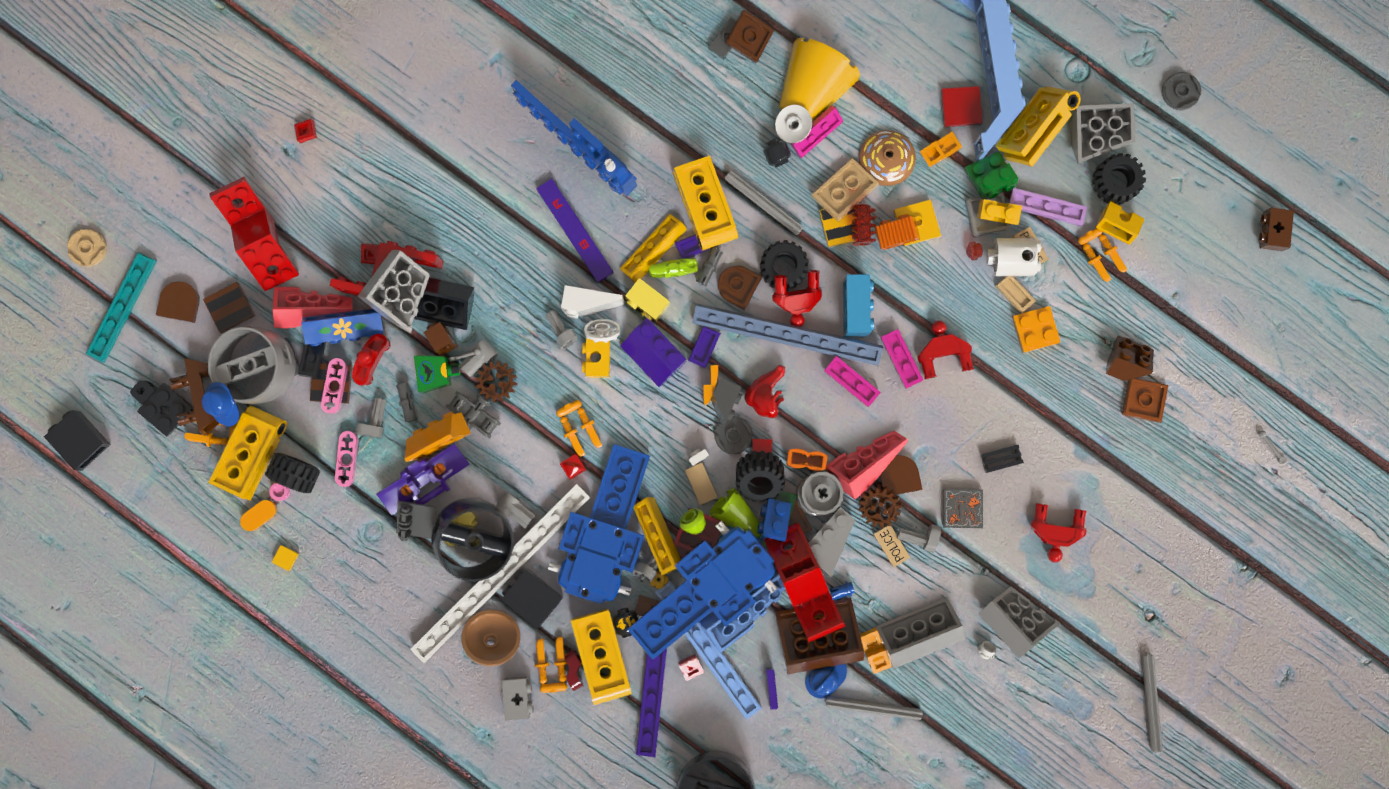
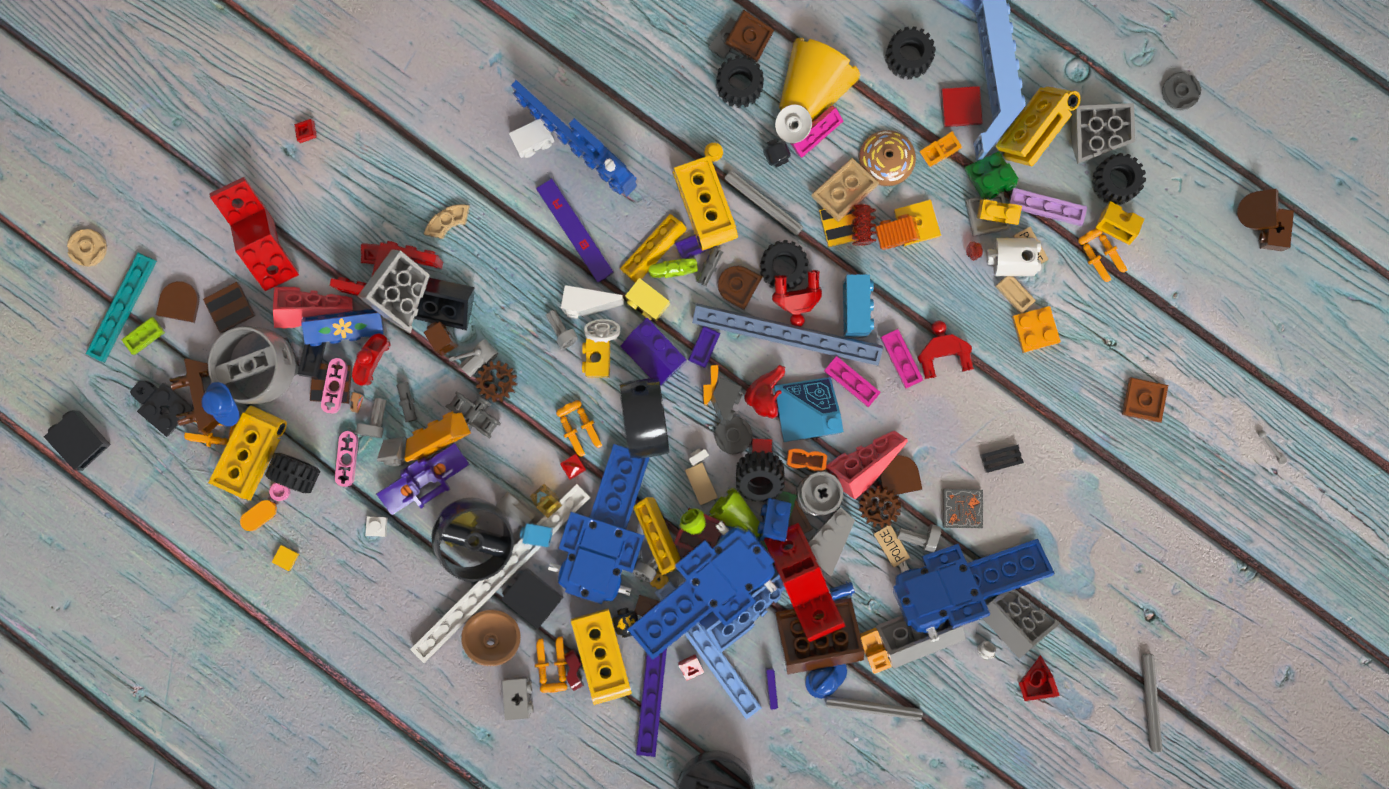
dark grey hinge [396,501,437,541] -> none
green torso [414,356,461,394] -> none
red connector [1030,503,1087,563] -> none
reddish brown slope [1106,335,1154,381] -> none
none -> lime plate [121,317,165,355]
none -> medium nougat tile [350,392,364,413]
none -> white plate [365,516,388,537]
none -> light grey slope [377,437,407,467]
none -> tan tile [424,204,470,239]
none -> white brick [509,119,555,158]
none -> dark azure slope [520,523,553,547]
none -> clear yellow brick [530,484,563,518]
none -> black cylinder [620,378,670,459]
none -> yellow plate [704,142,723,162]
none -> black tyre [716,55,764,108]
none -> dark azure slope [774,377,844,442]
none -> black tyre [885,26,936,80]
none -> blue piece [893,539,1055,642]
none -> red slope [1019,655,1060,701]
none -> reddish brown tile [1237,189,1278,230]

